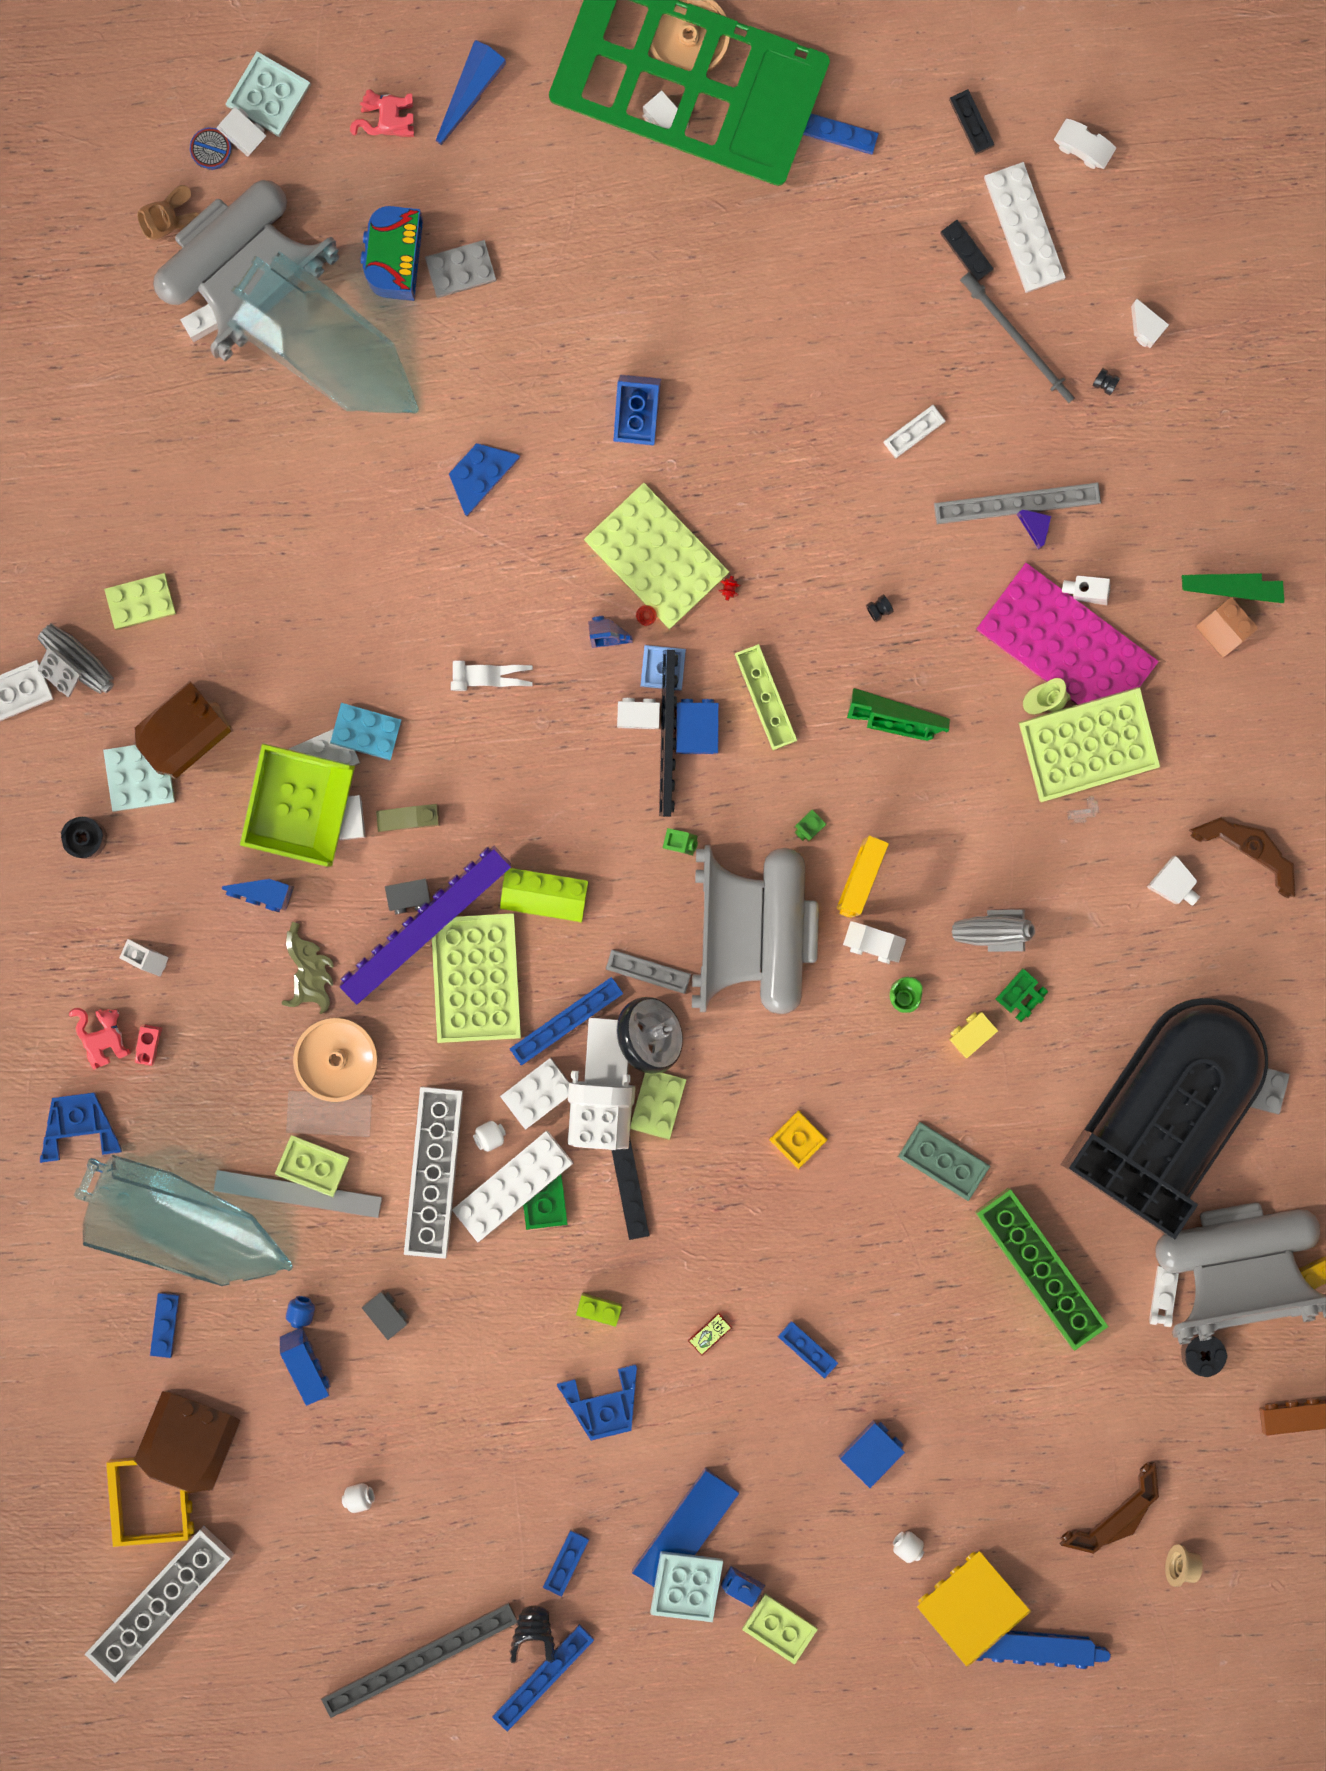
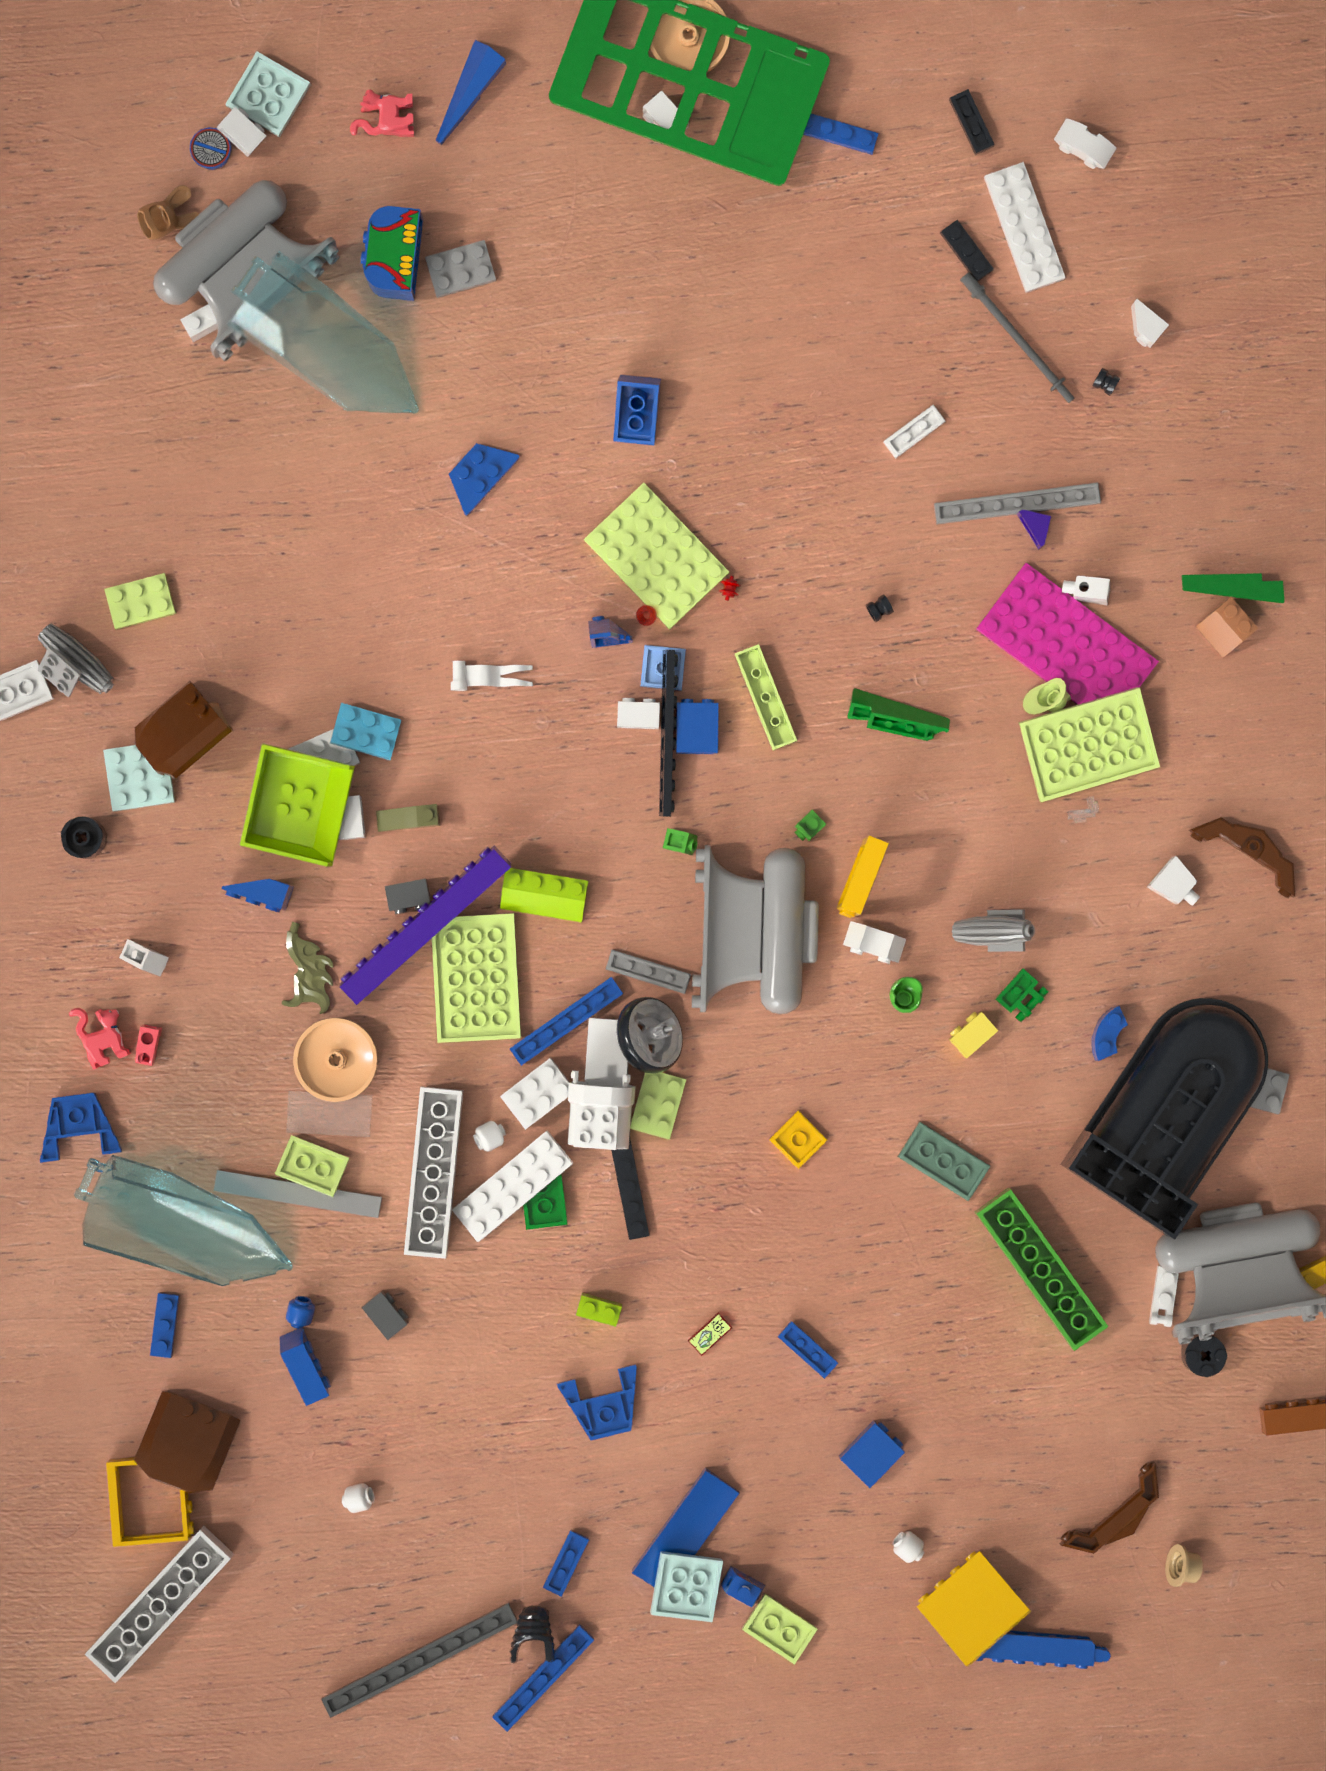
none -> blue brick [1091,1006,1128,1061]

